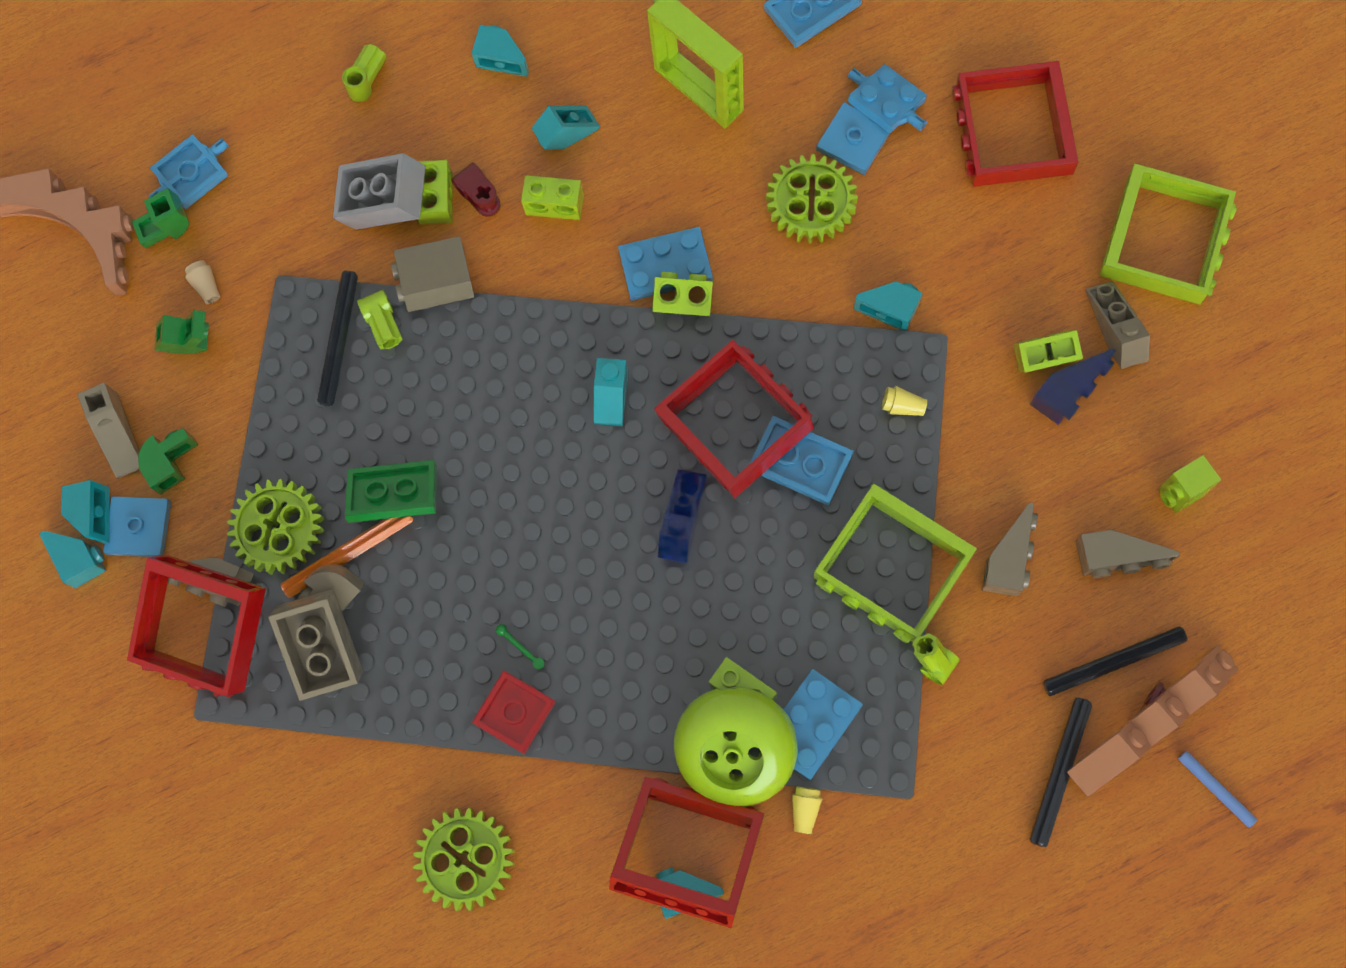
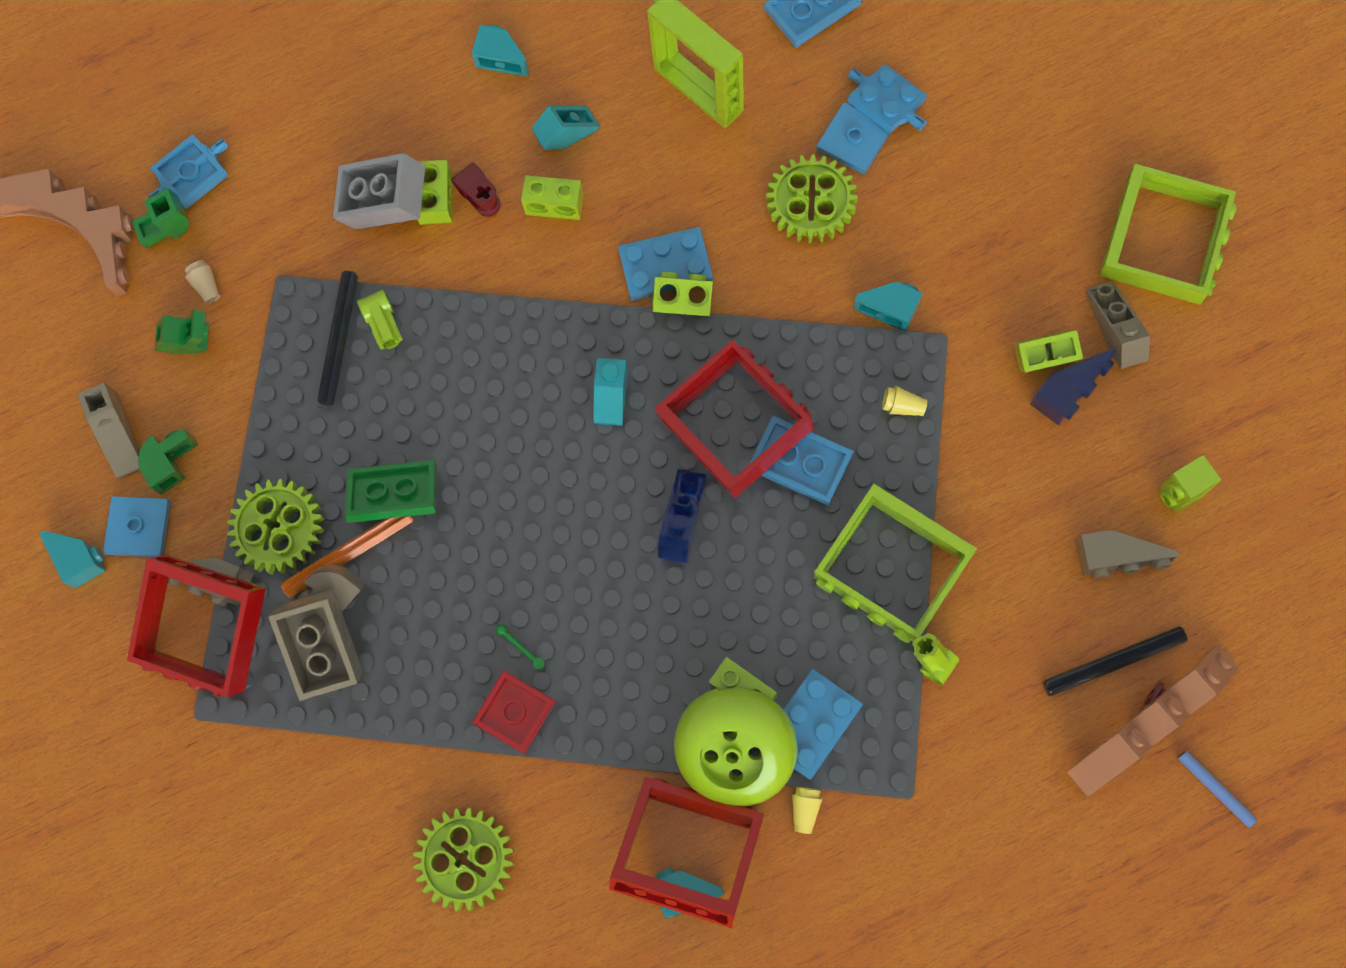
teal slope [61,480,110,544] -> none
lime piece [342,44,387,102] -> none
dark tan brick [391,236,474,312] -> none
red window [952,61,1078,187] -> none
dark tan slope [982,503,1038,596] -> none
black axle [1029,698,1092,847] -> none

